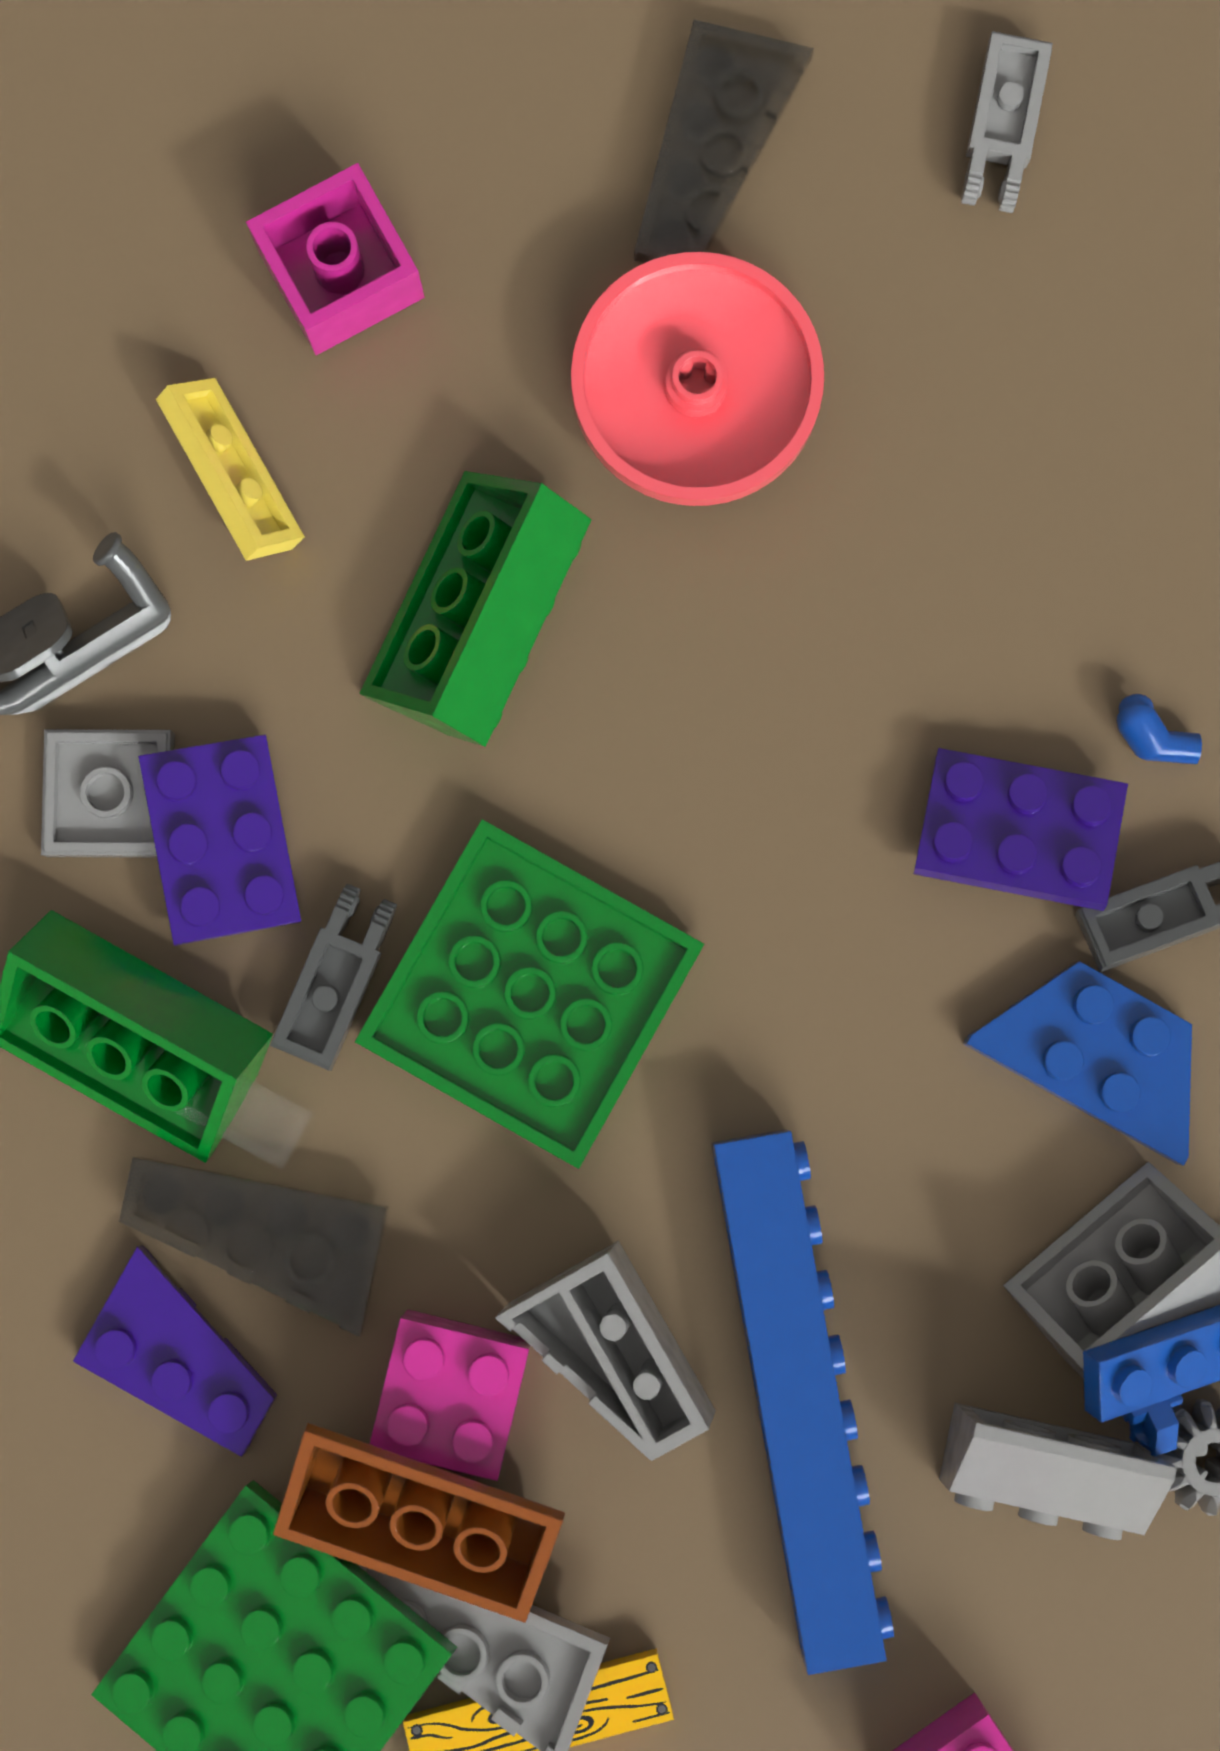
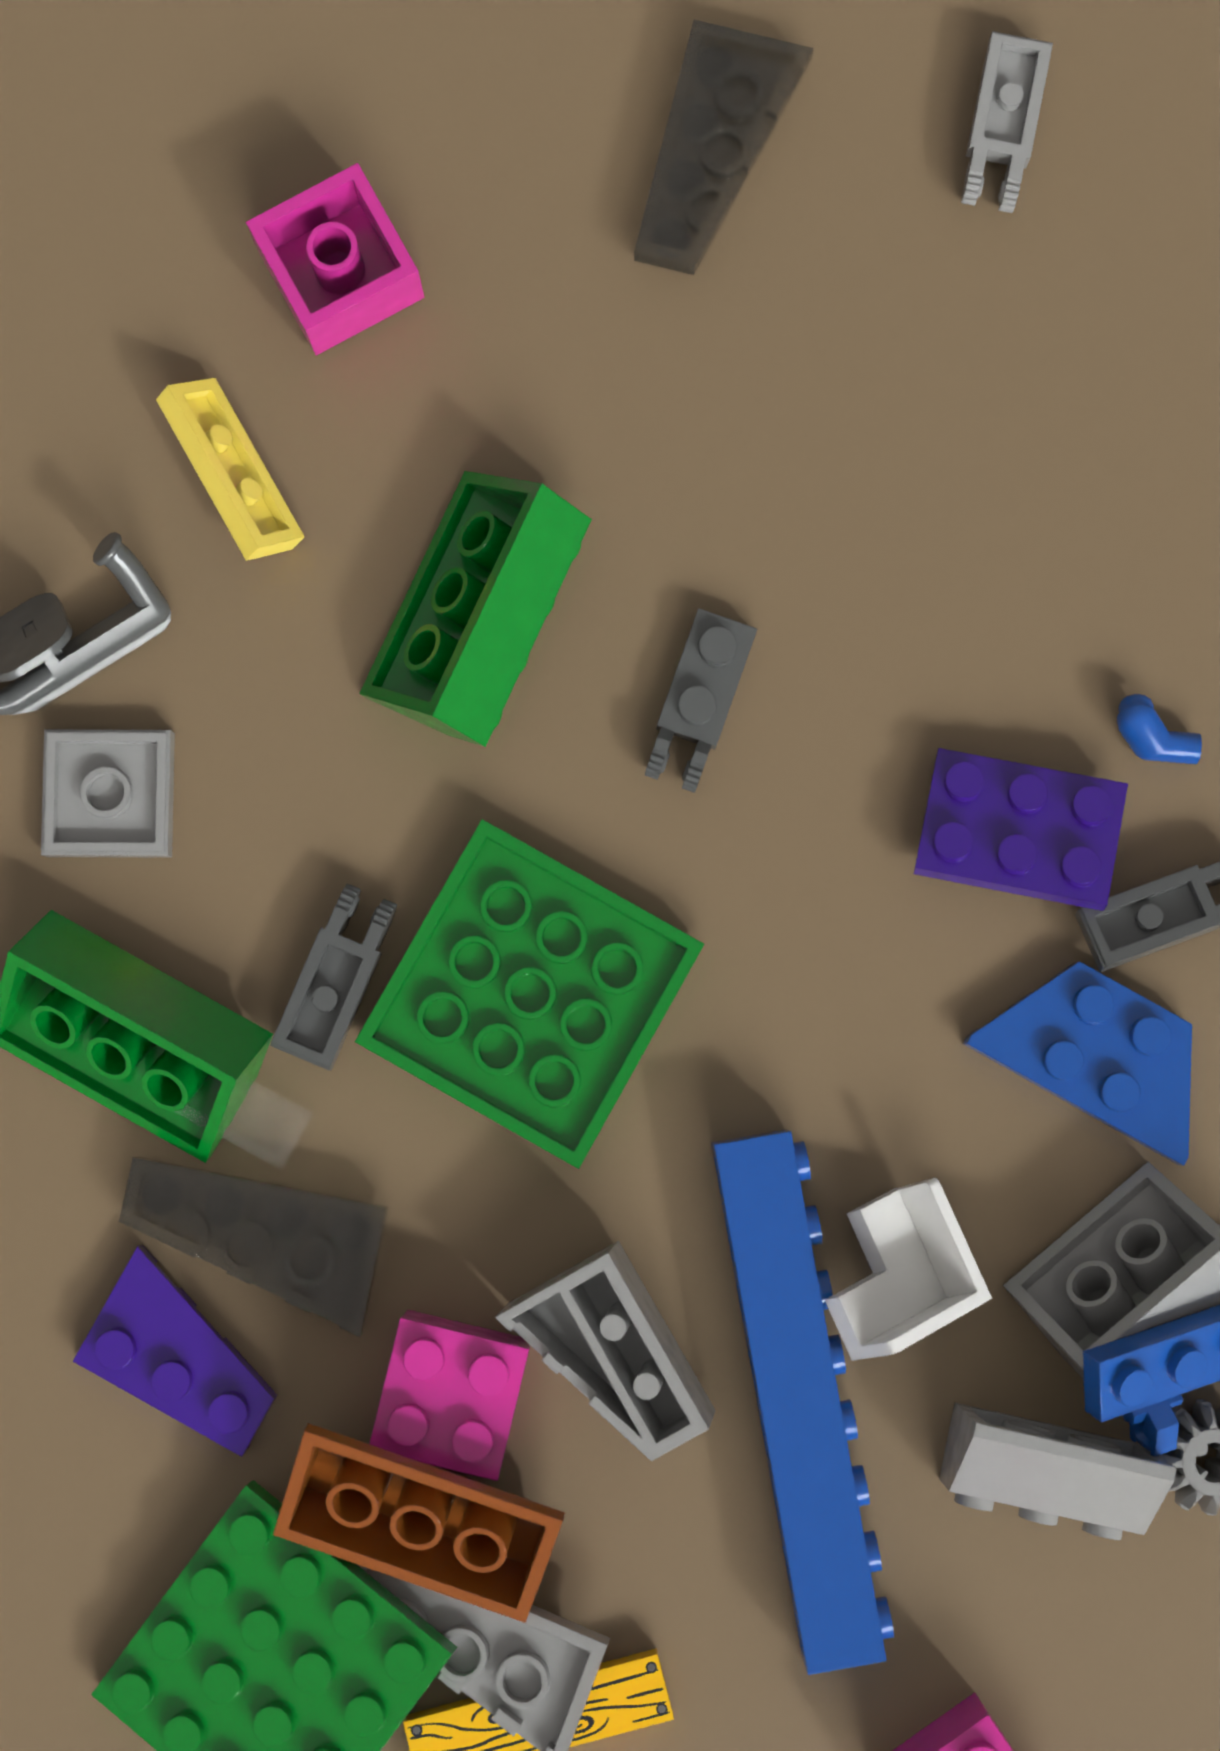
dark purple plate [138,734,301,946] -> none
coral dish [571,252,824,506] -> none
none -> dark grey hinge [645,608,757,793]
none -> white panel [825,1178,992,1361]

